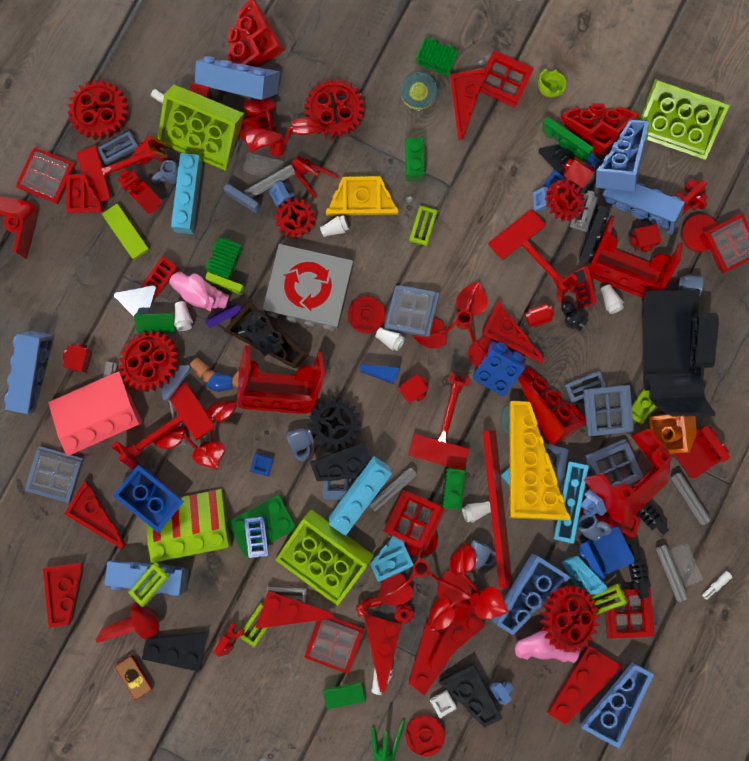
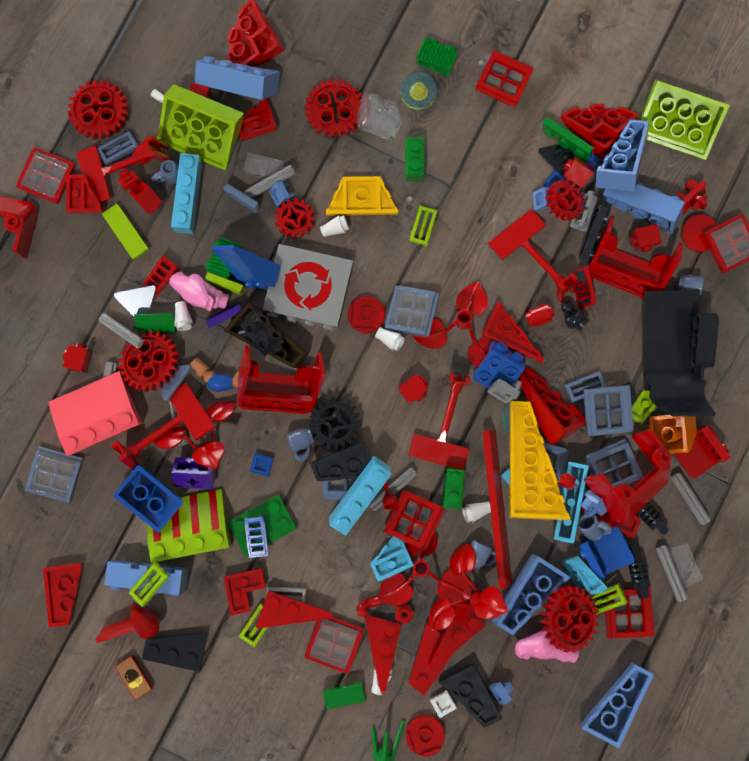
medium blue wedge [4,331,54,414] -> none
red wing [64,482,126,549] -> none
red plate [213,623,245,657] -> none
red plant [244,97,325,156] -> none
lime slope [275,509,374,606] -> none
red plant [291,156,339,198] -> none
blue slope [359,364,400,384] -> none
red wing [450,68,486,140] -> none
lime hair [538,69,567,98] -> none
red wing [547,646,623,725] -> none
white cone [600,284,624,314] -> none
white pin [702,571,733,600] -> none
none -> light grey axle [98,313,144,348]
none -> dark purple brick [171,457,216,489]
none -> blue slope [212,245,281,290]
none -> red plate [223,568,266,616]
none -> clear slope [357,91,403,141]
none -> red hinge [382,481,399,509]
none -> light grey bracket [488,379,521,404]
none -> red plate [558,473,577,491]

